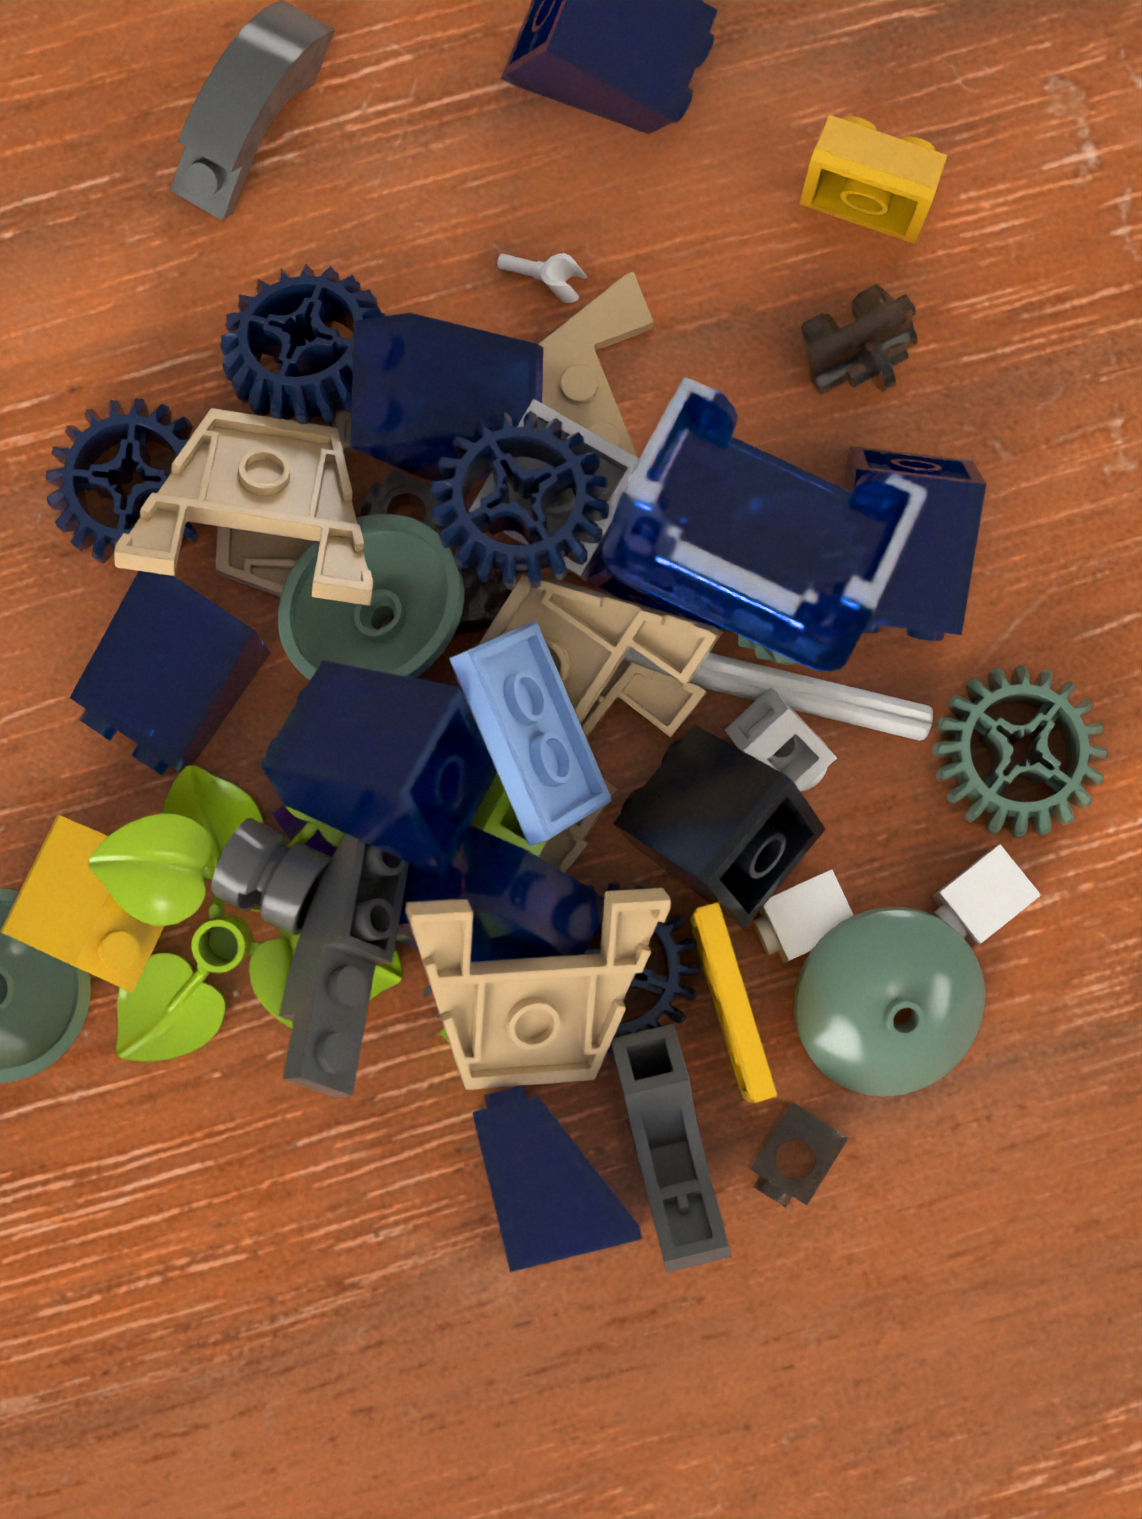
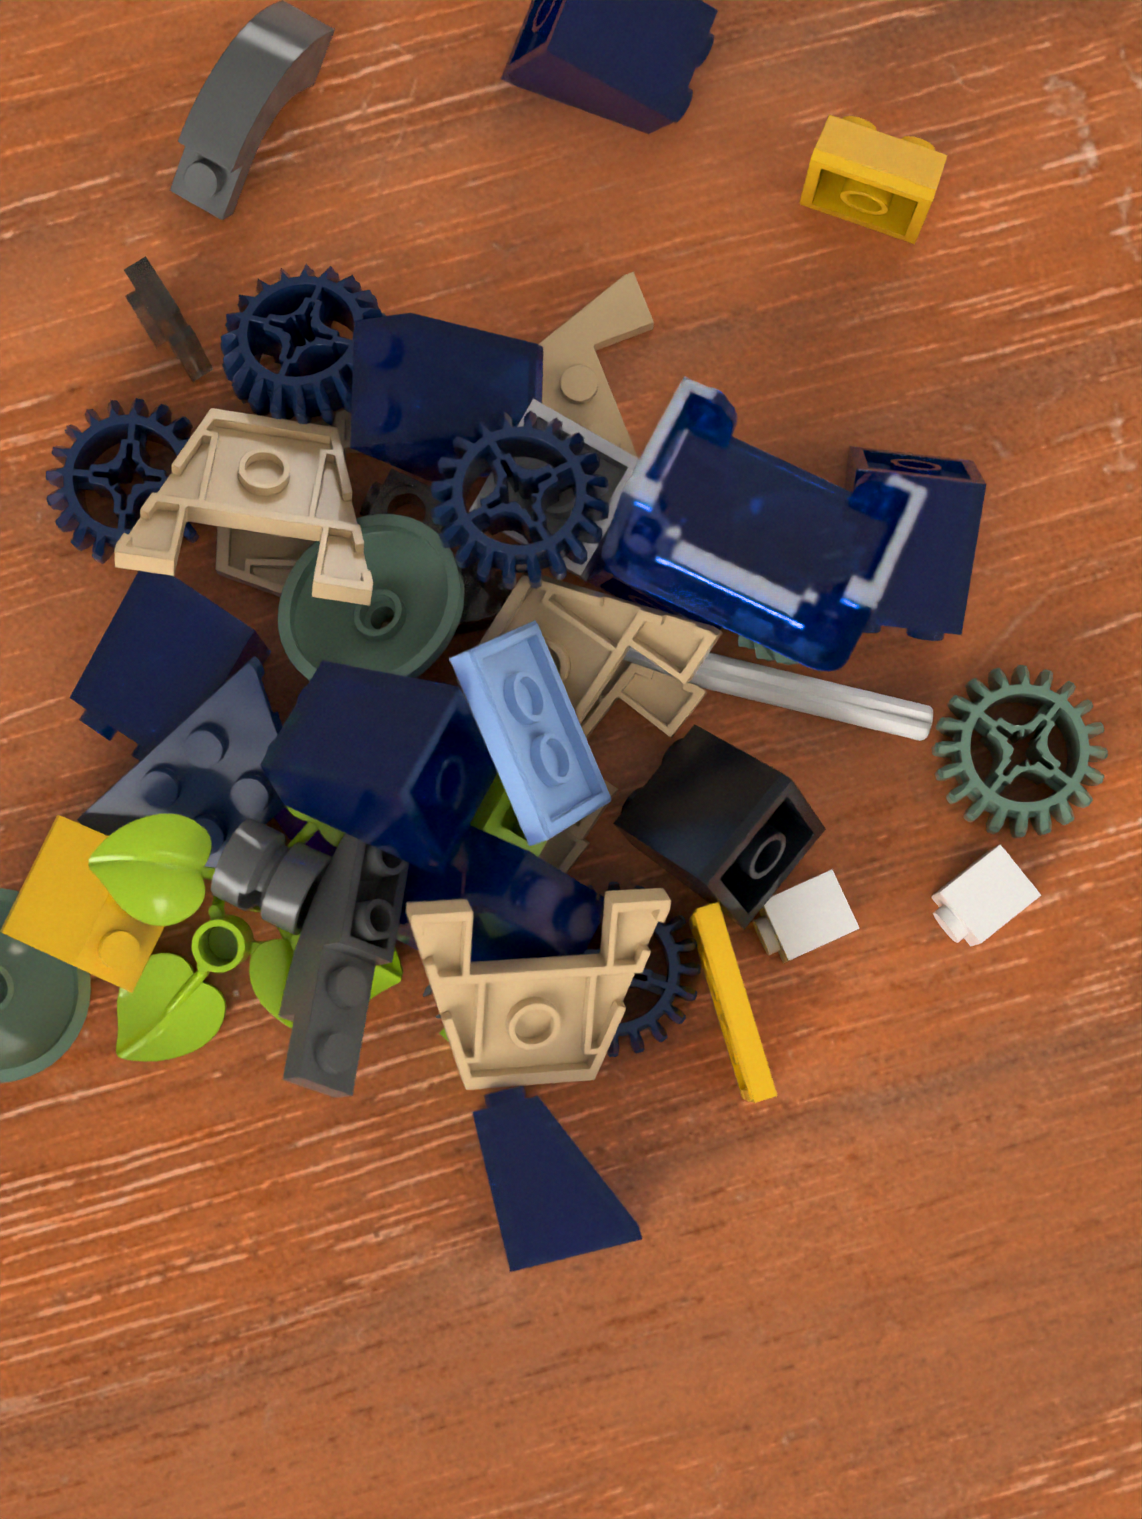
white hand [497,253,588,303] -> none
dark grey arch [611,1024,731,1273] -> none
white brick [725,687,837,792] -> none
clear smoke brick [747,1102,848,1208] -> none
sand green dish [793,907,986,1096] -> none
clear smoke hips [801,284,918,394] -> none
none -> dark blue wing [77,655,292,868]
none -> clear smoke plate [124,256,213,382]

